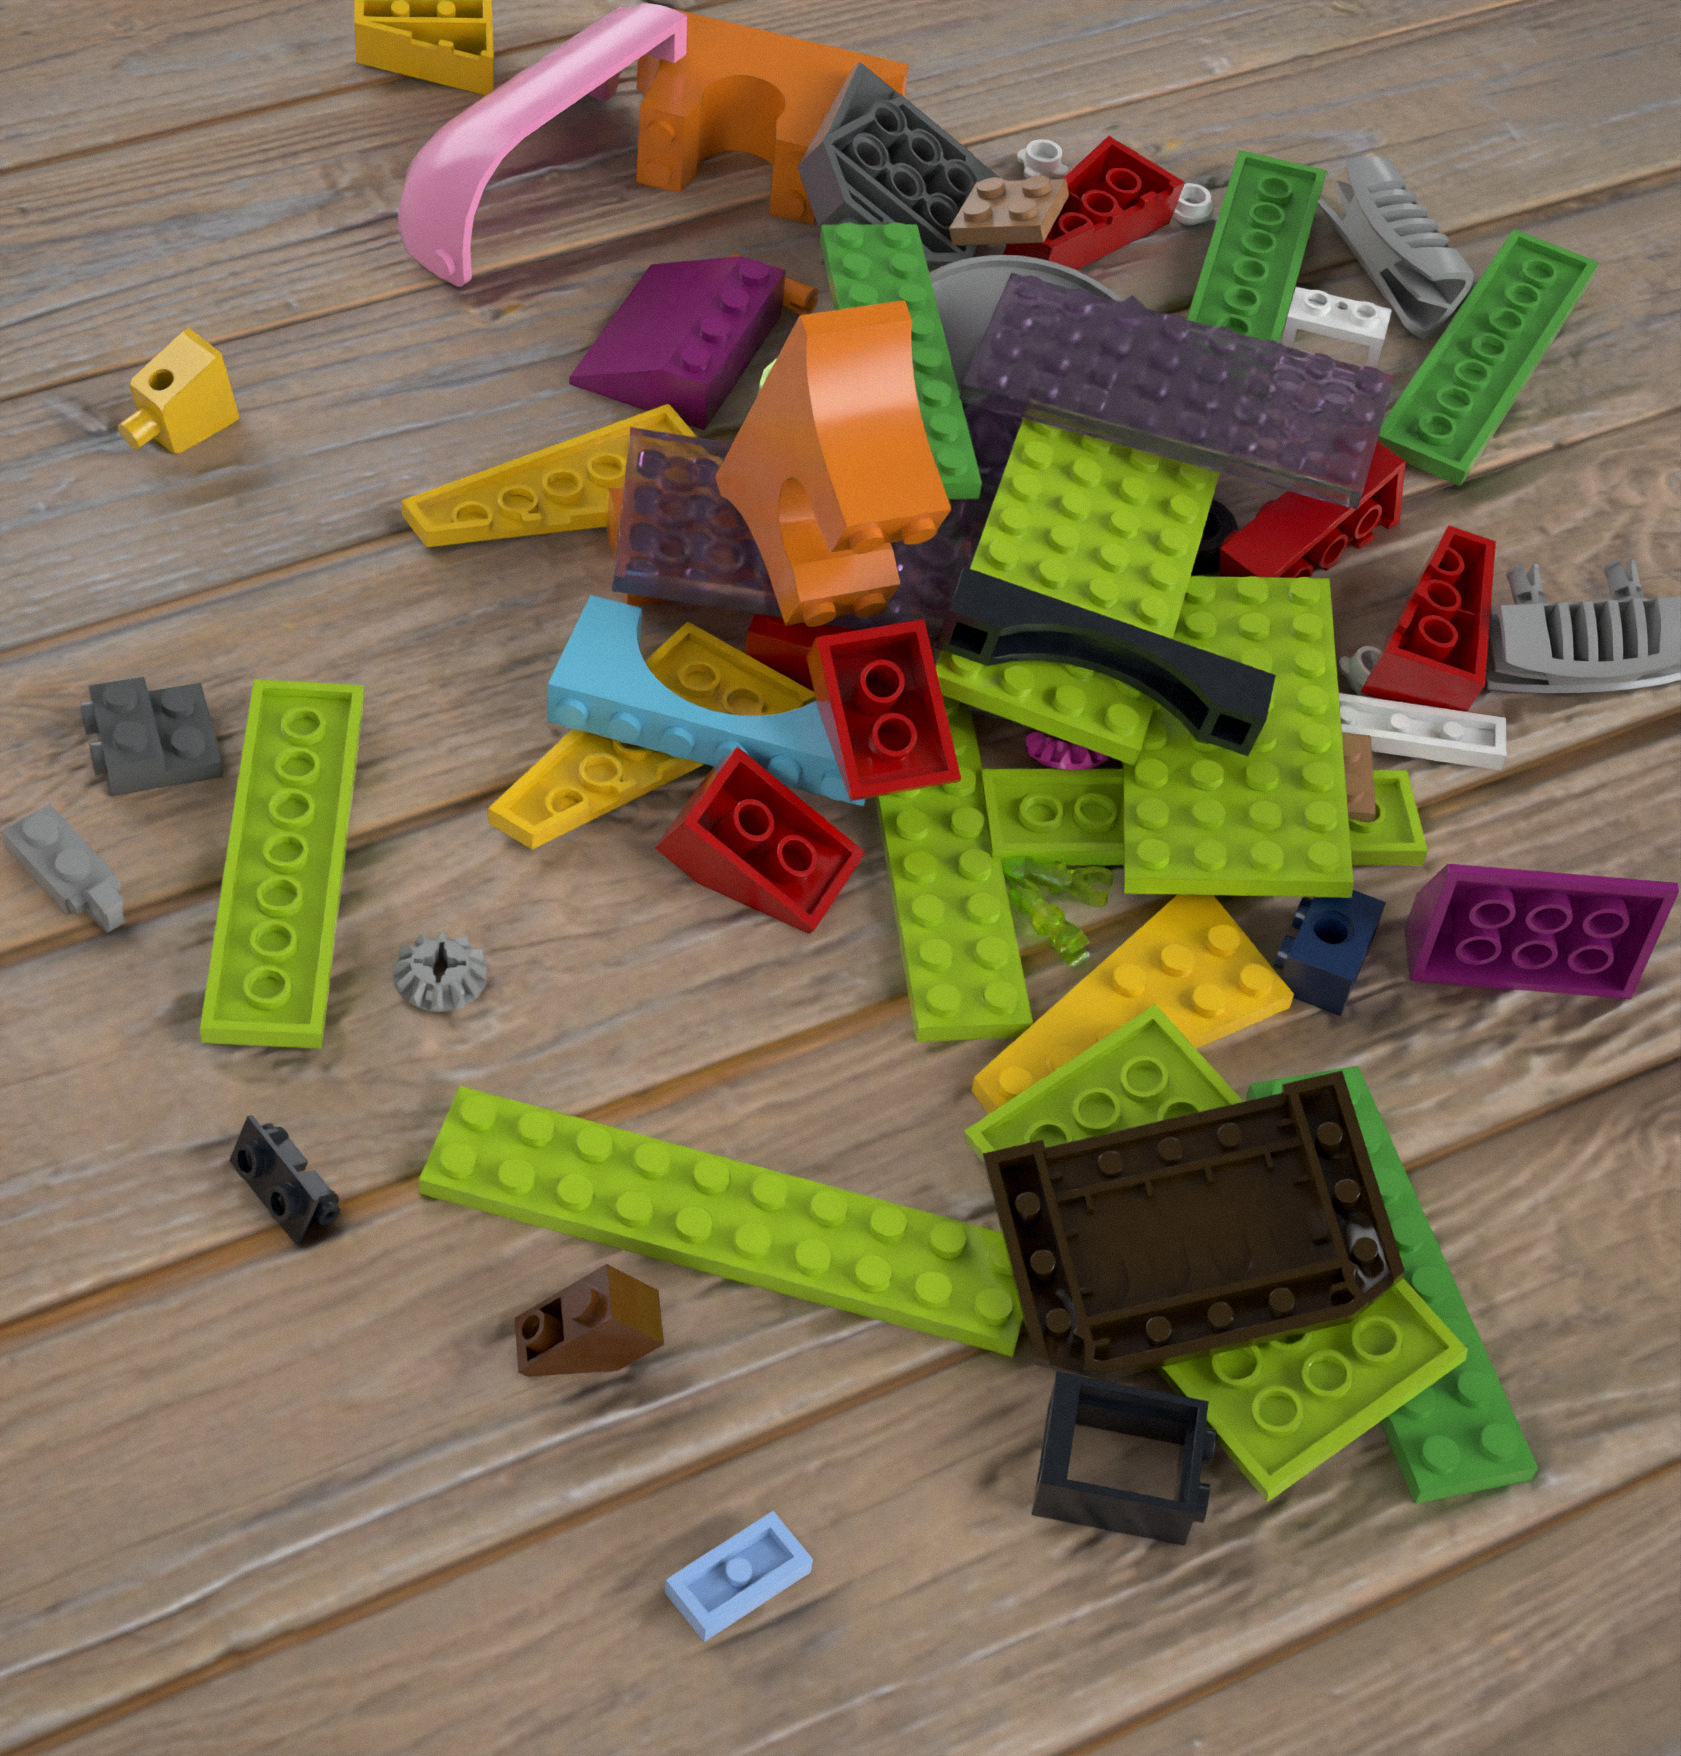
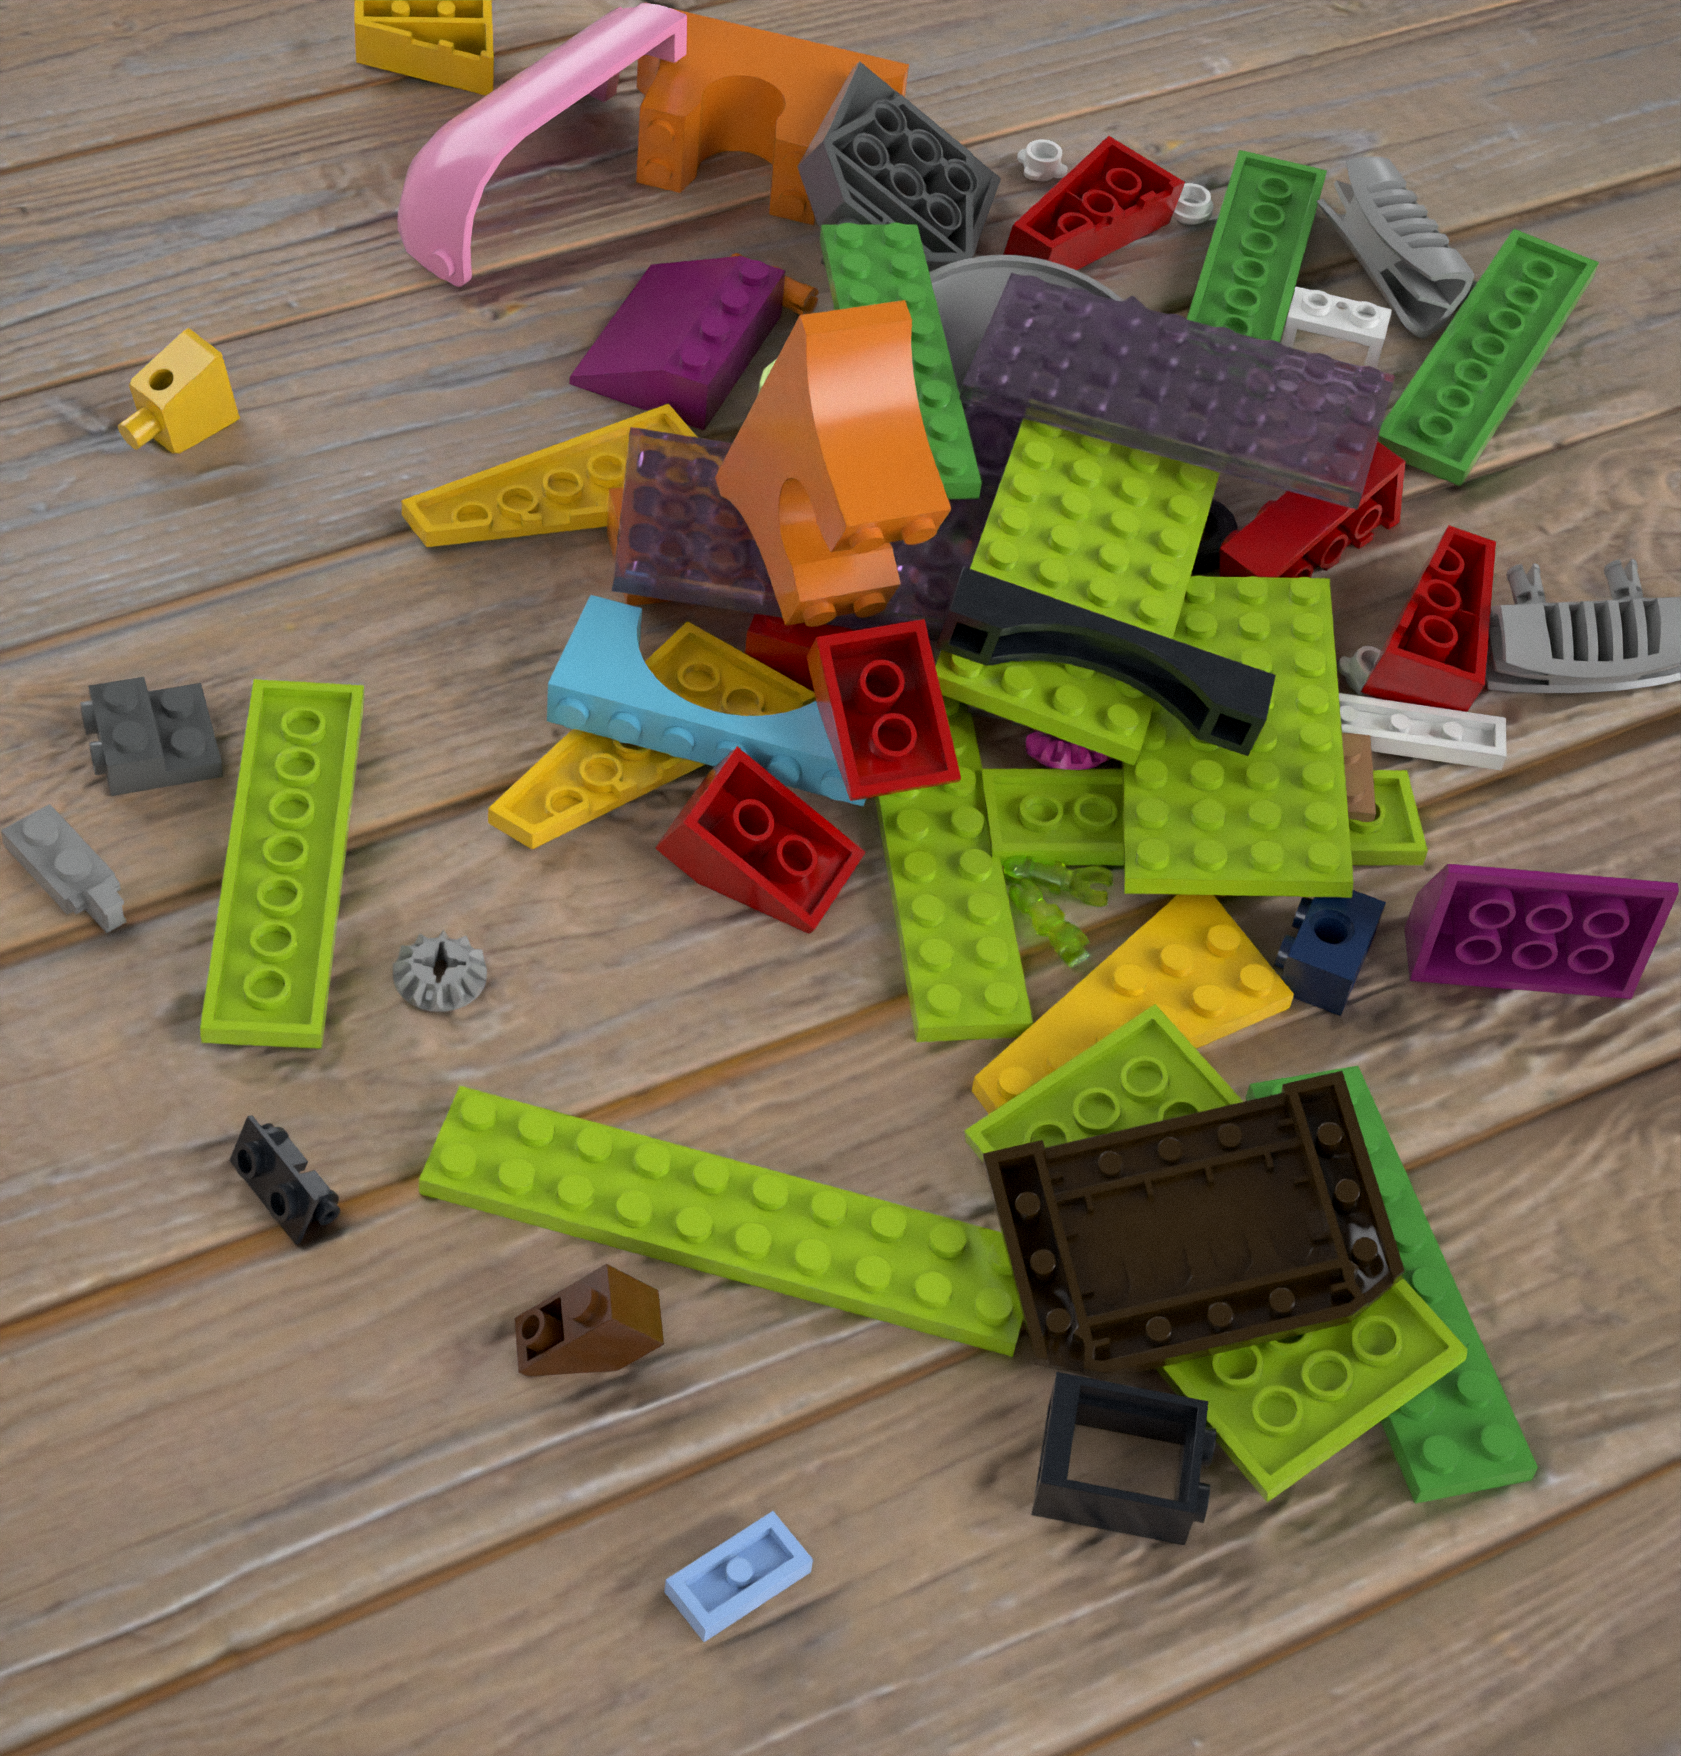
medium nougat plate [949,176,1069,245] -> none

